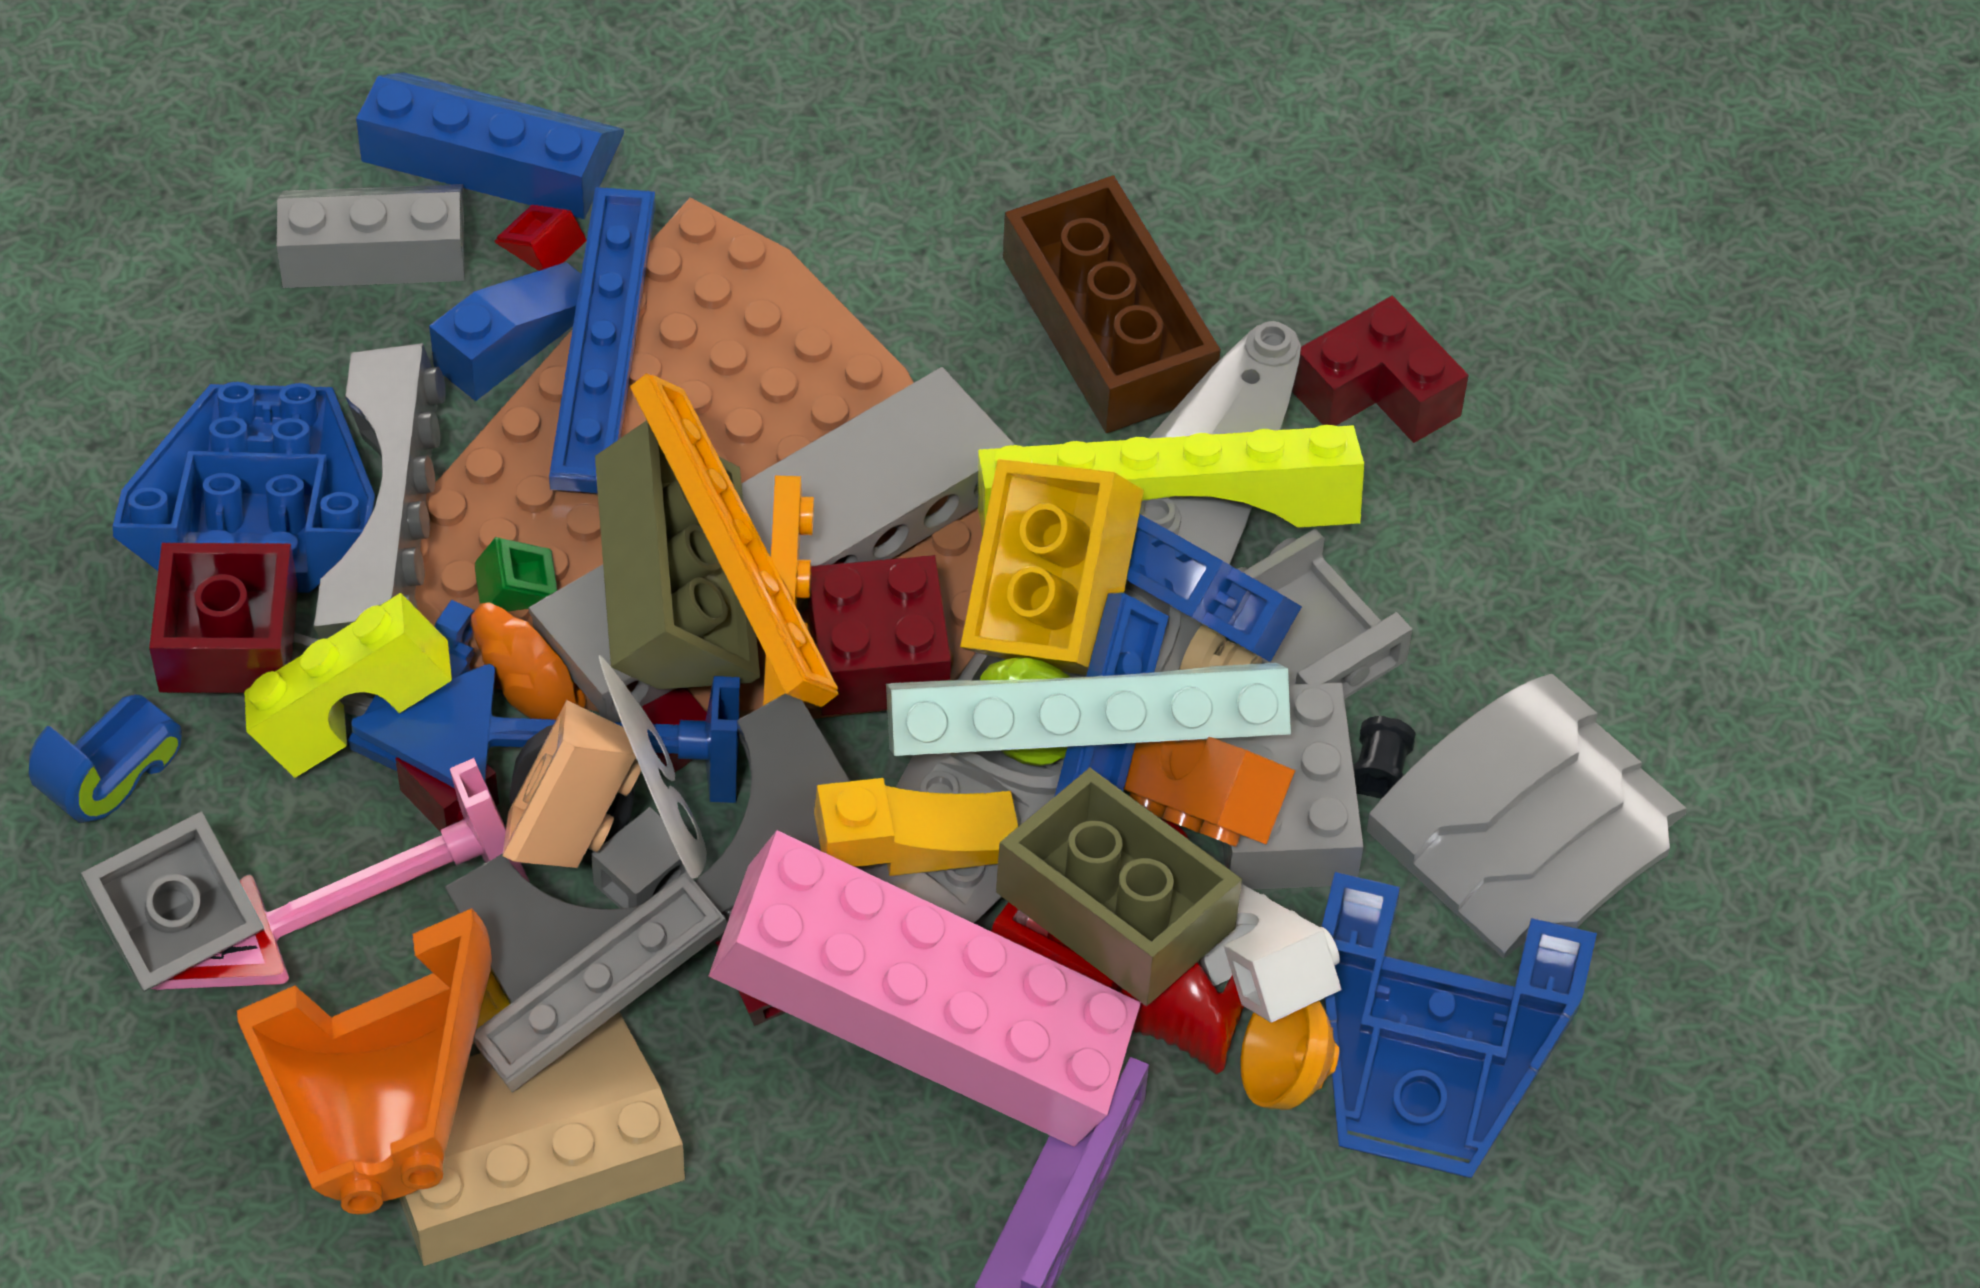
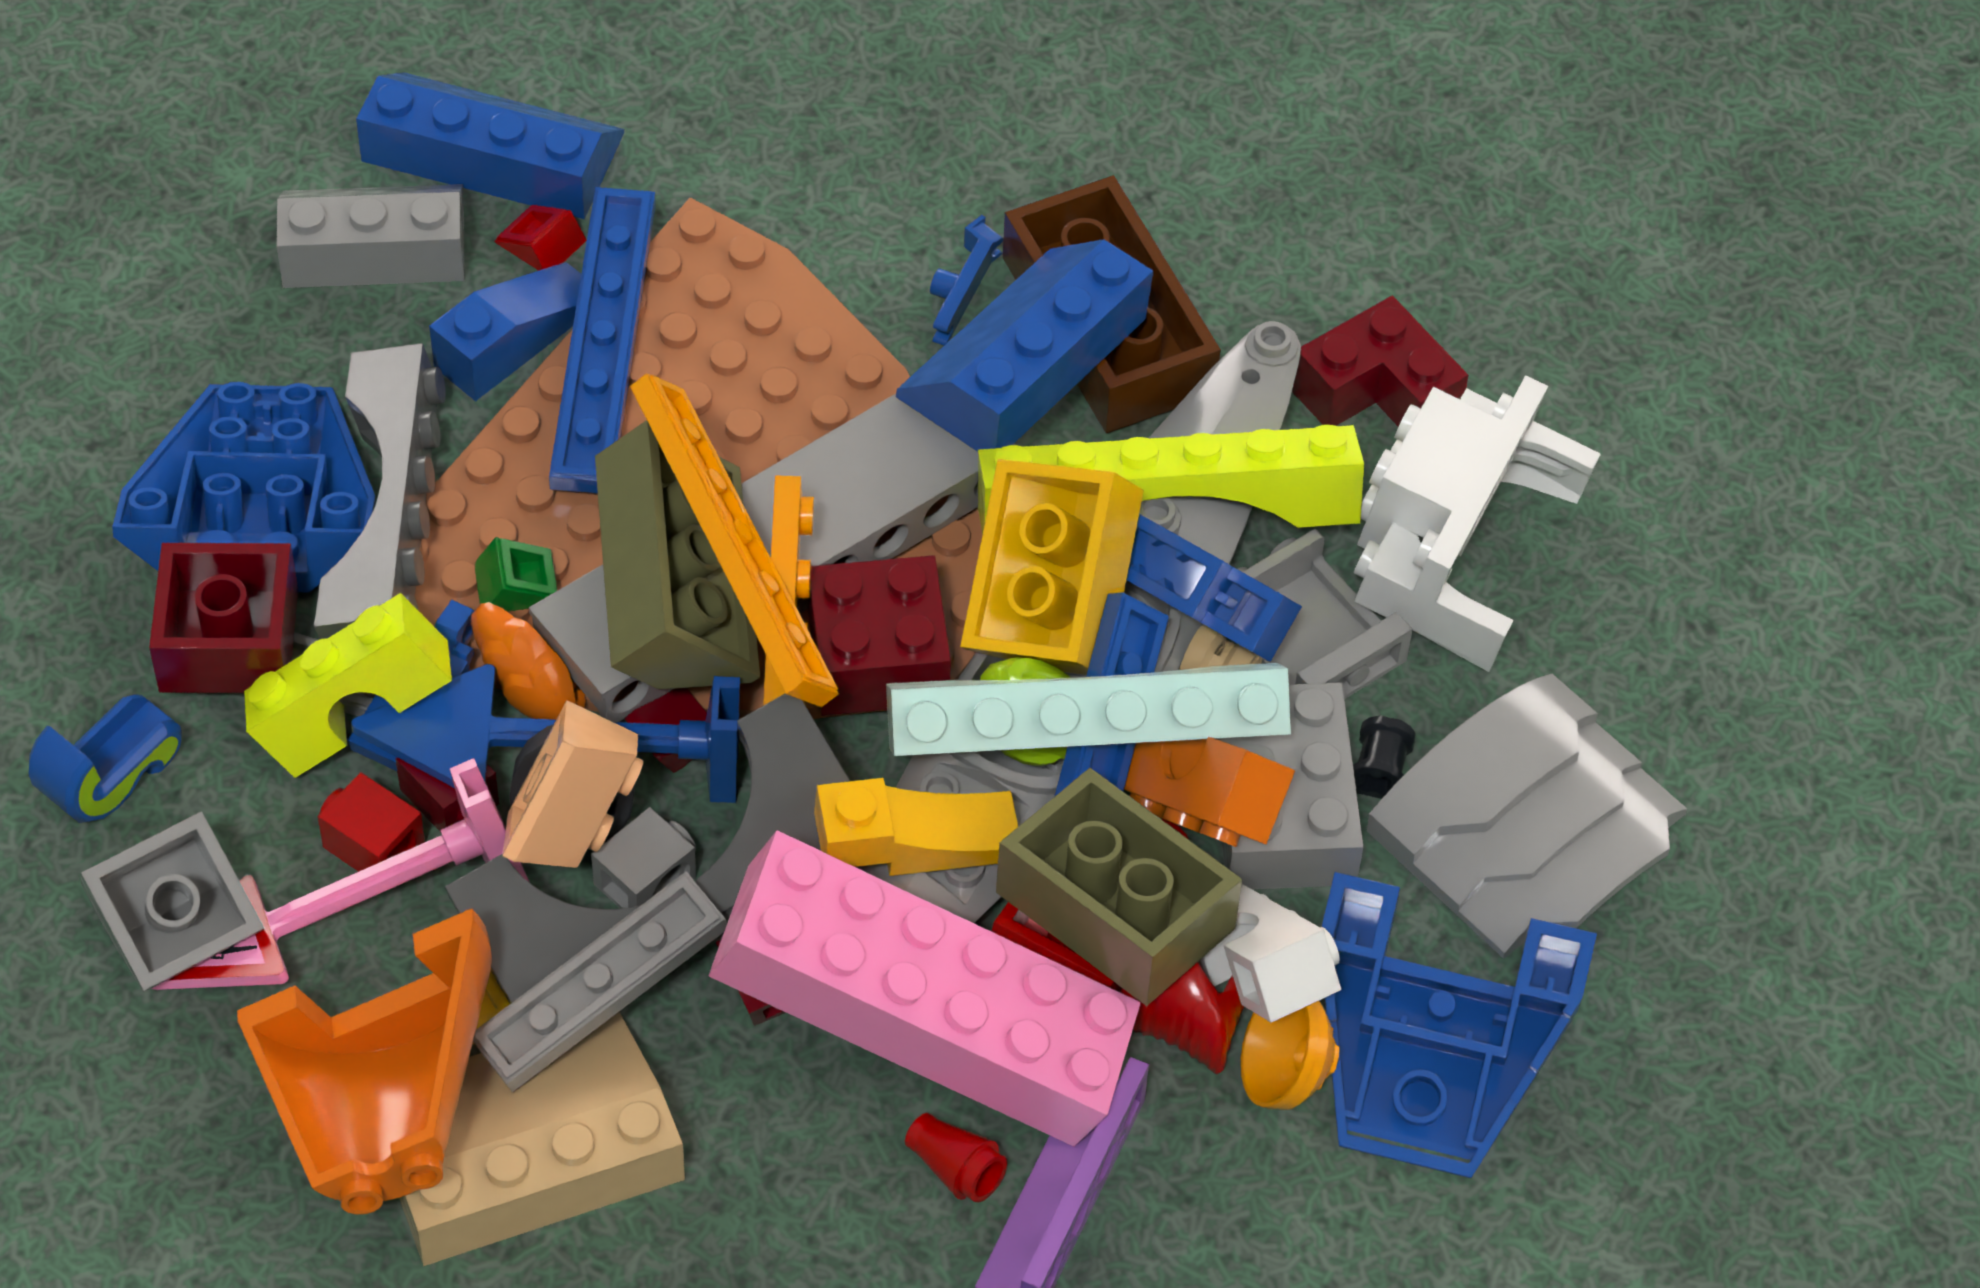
white piece [599,655,707,879] -> none
none -> red brick [318,772,425,872]
none -> blue slope [896,239,1153,452]
none -> red cone [905,1112,1007,1203]
none -> blue piece [930,215,1003,346]
none -> white piece [1354,376,1600,672]

